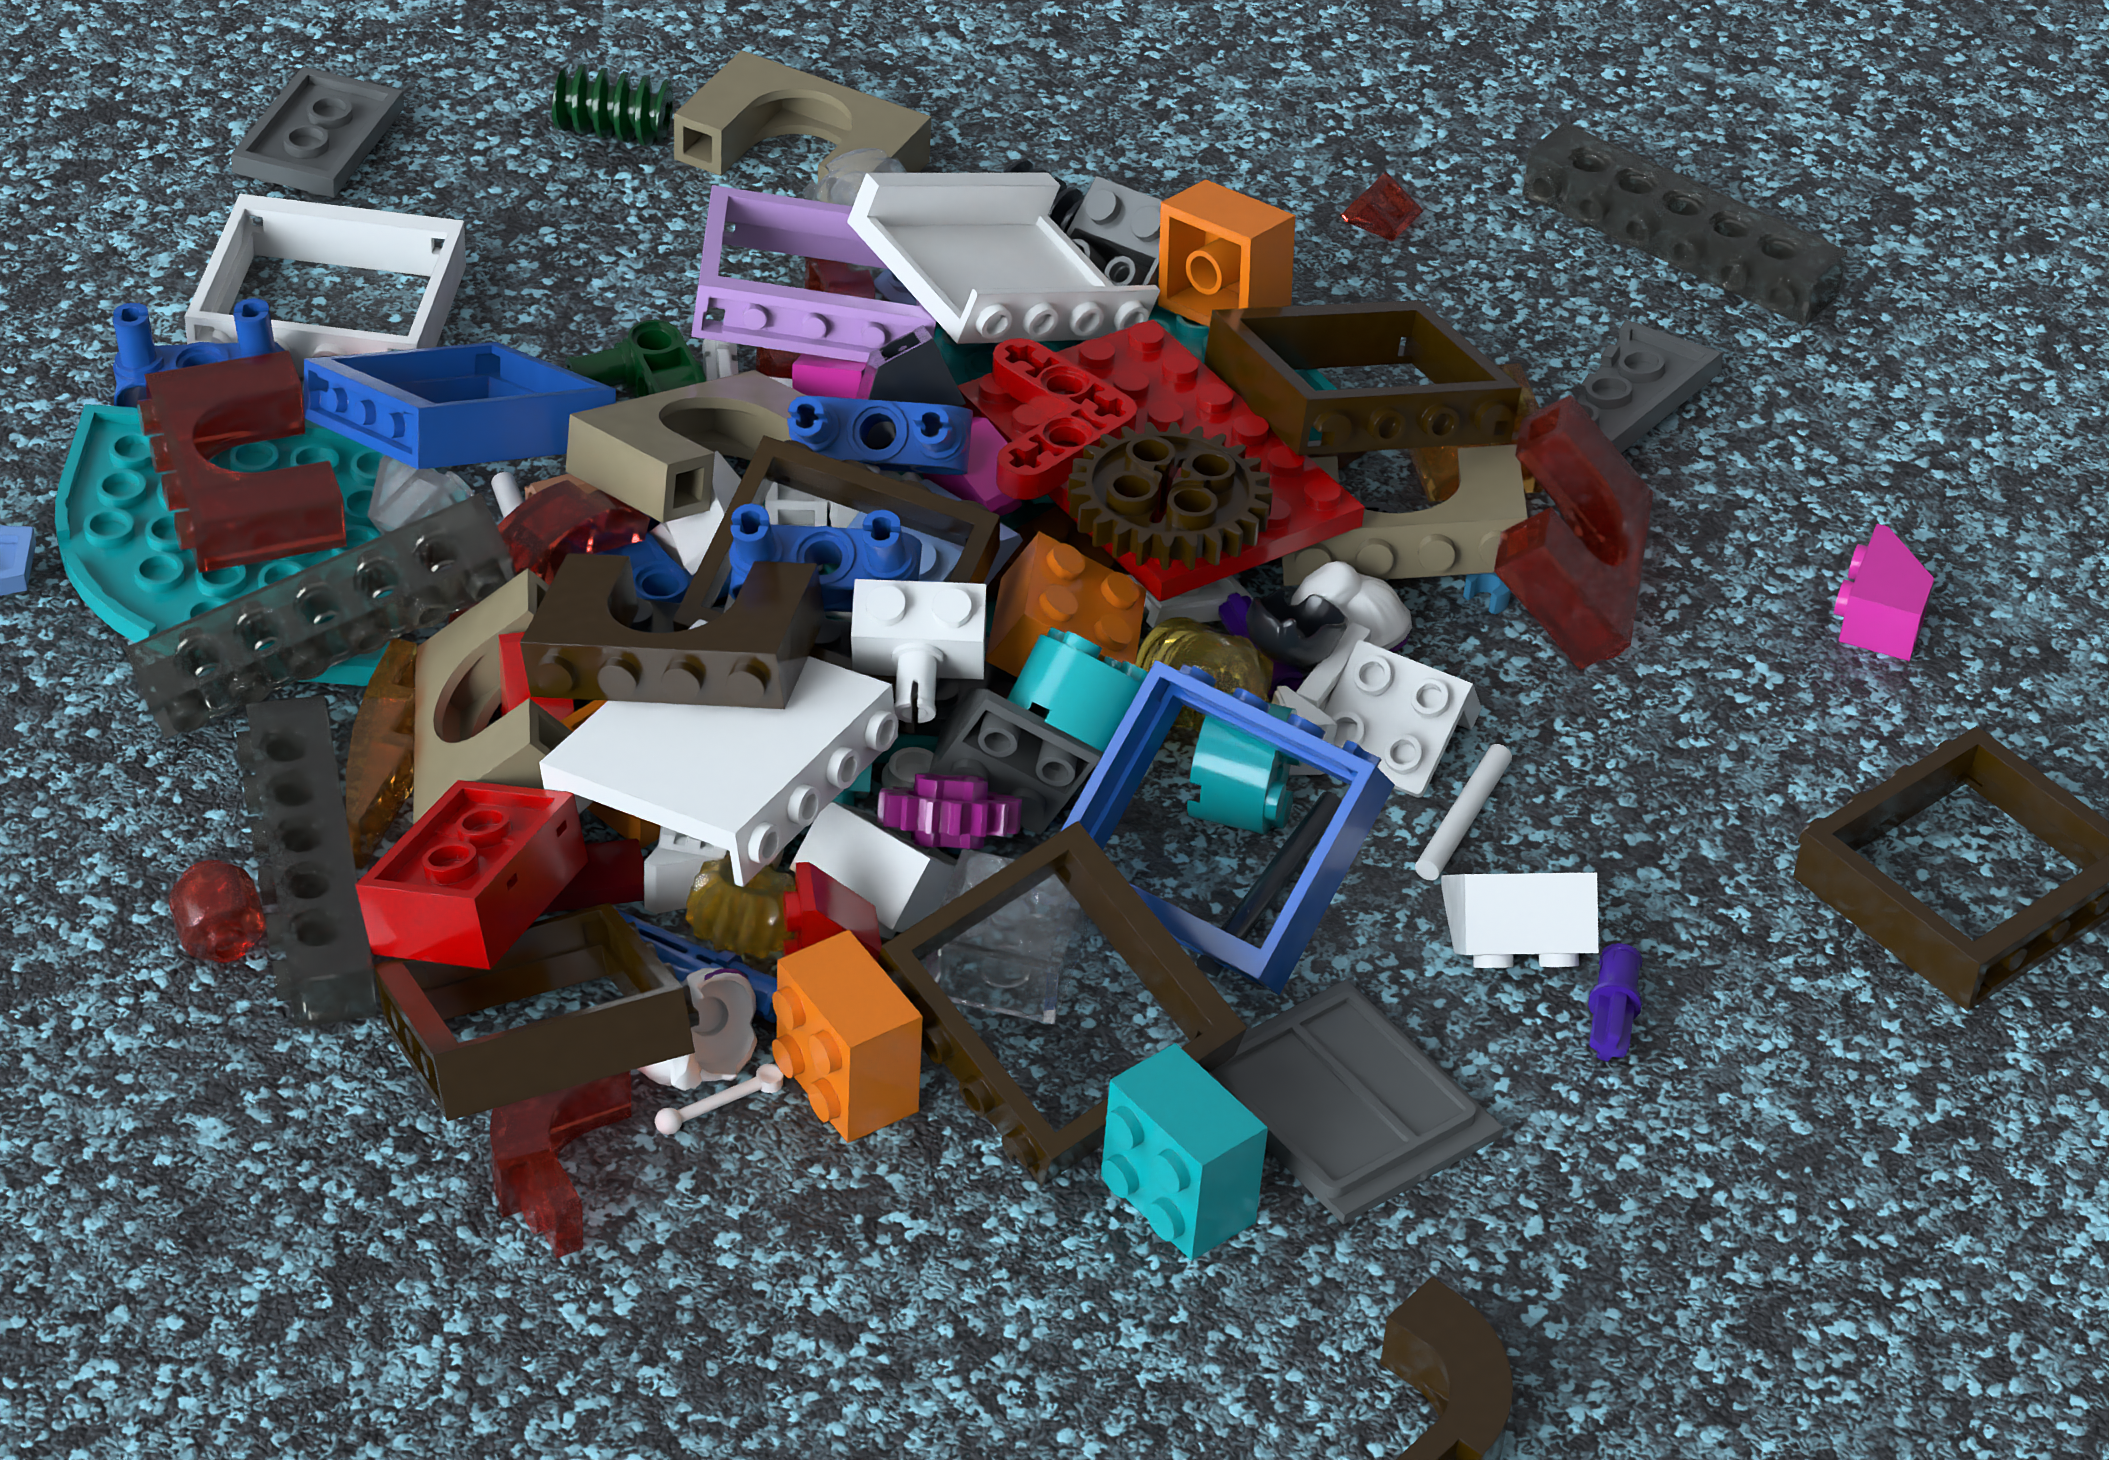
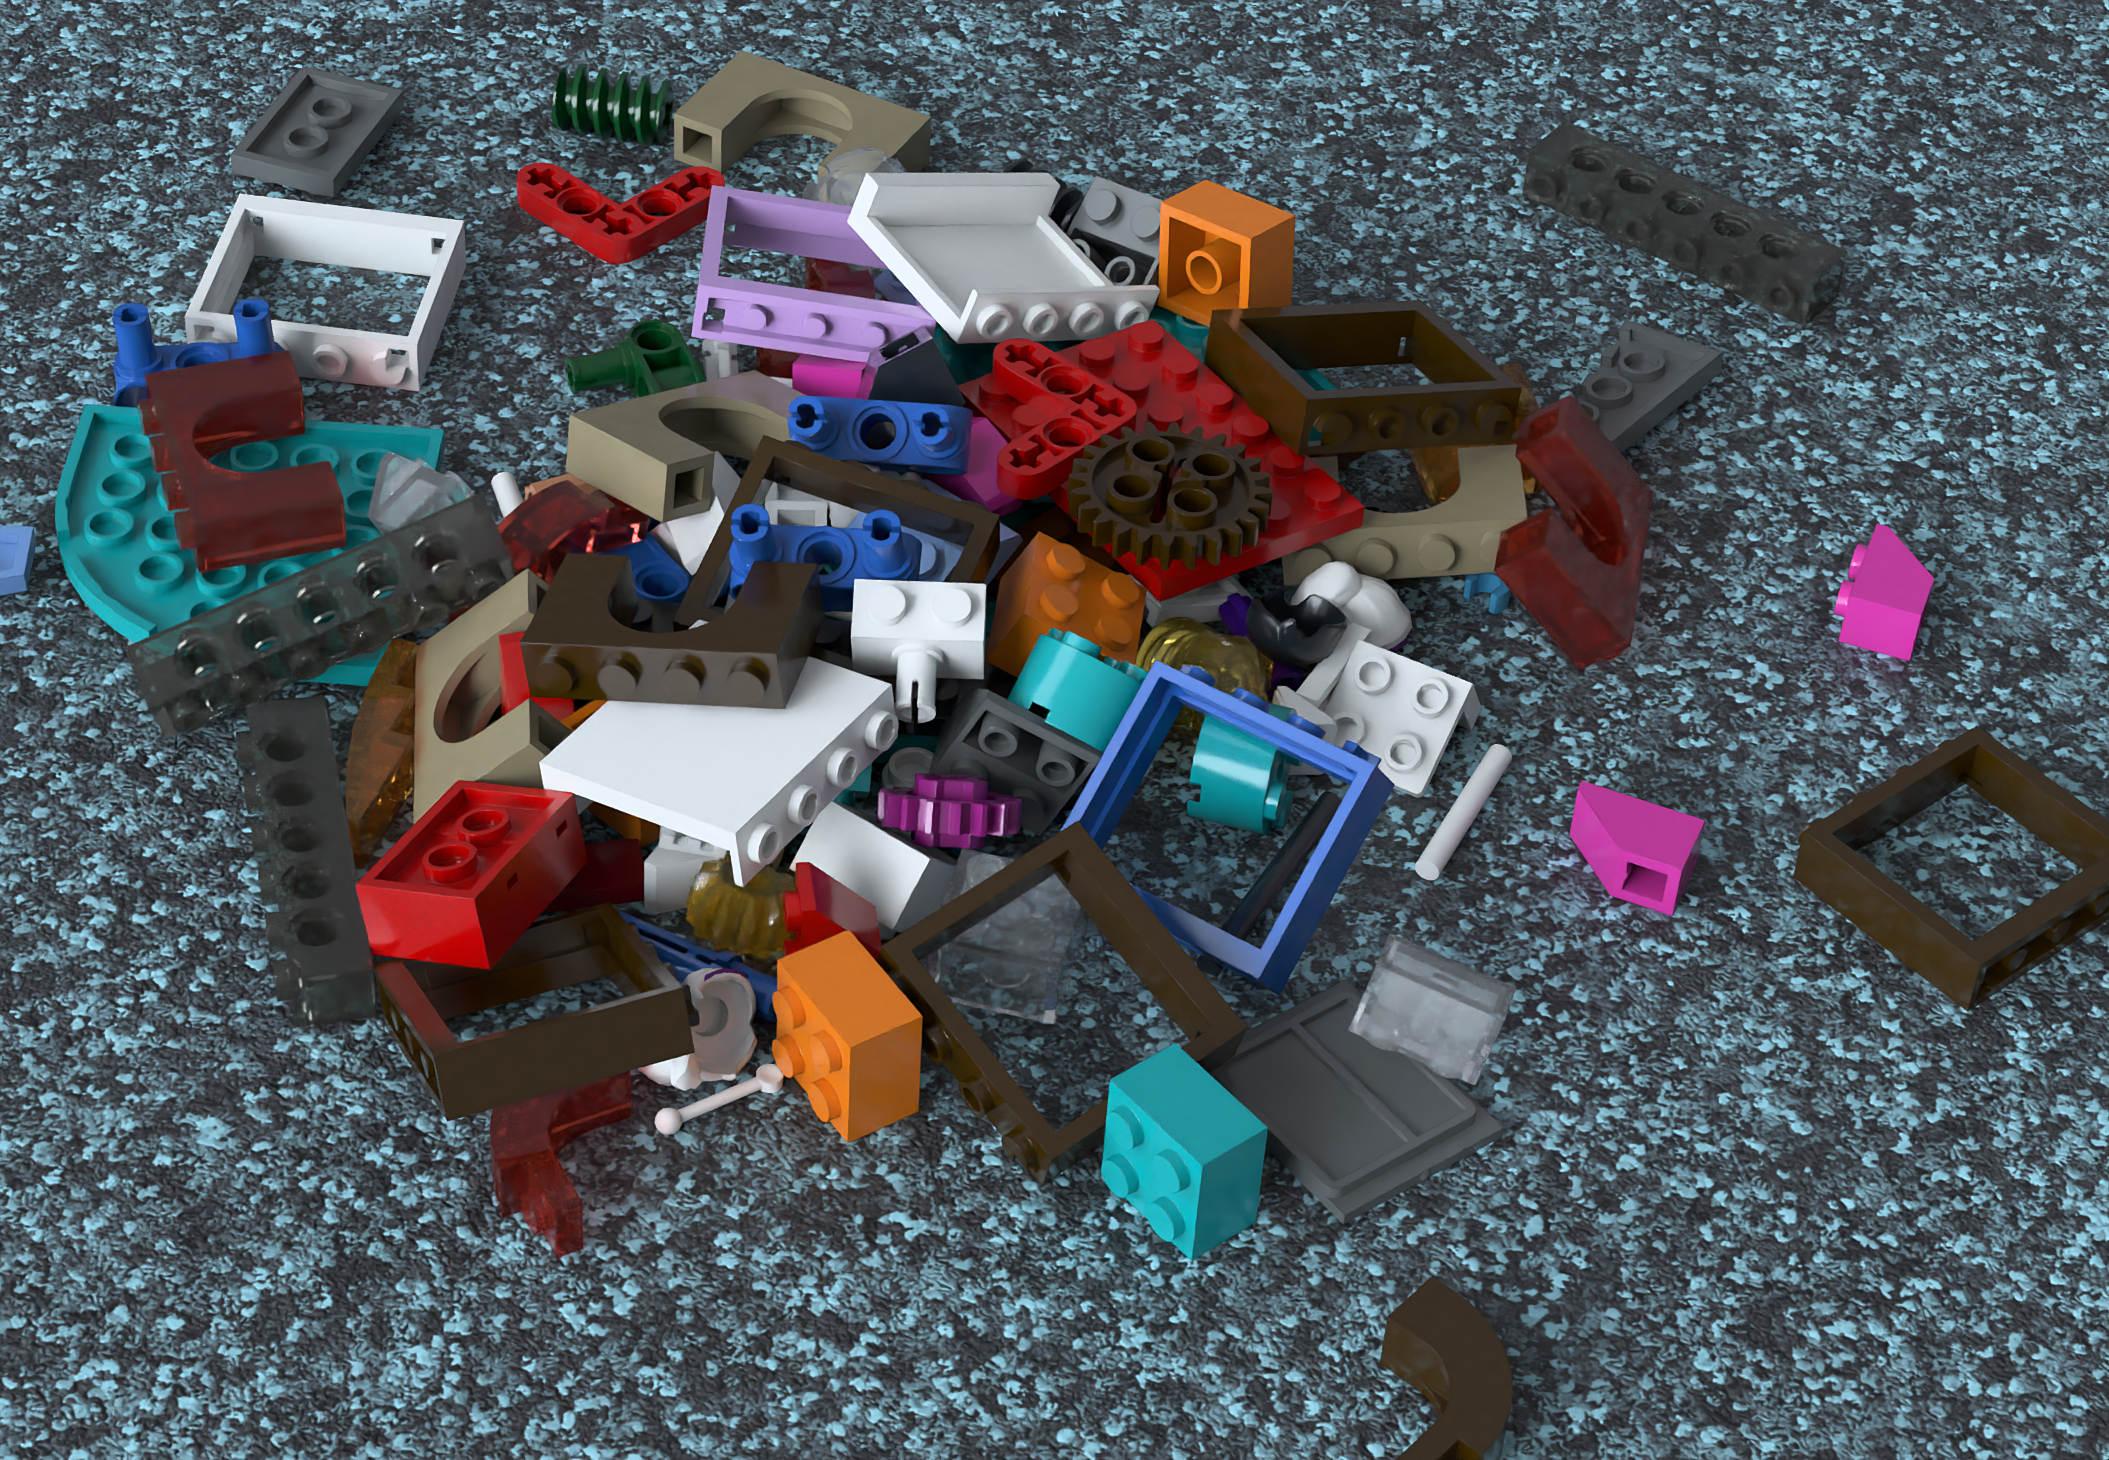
clear red head [169,860,265,963] -> none
blue window [304,342,616,470] -> none
clear red slope [1340,171,1423,241] -> none
white slope [1441,873,1599,968] -> none
dark purple axle [1588,943,1643,1062] -> none
none -> red beam [516,162,725,264]
none -> clear slope [1348,933,1516,1085]
none -> dark pink slope [1569,781,1705,916]

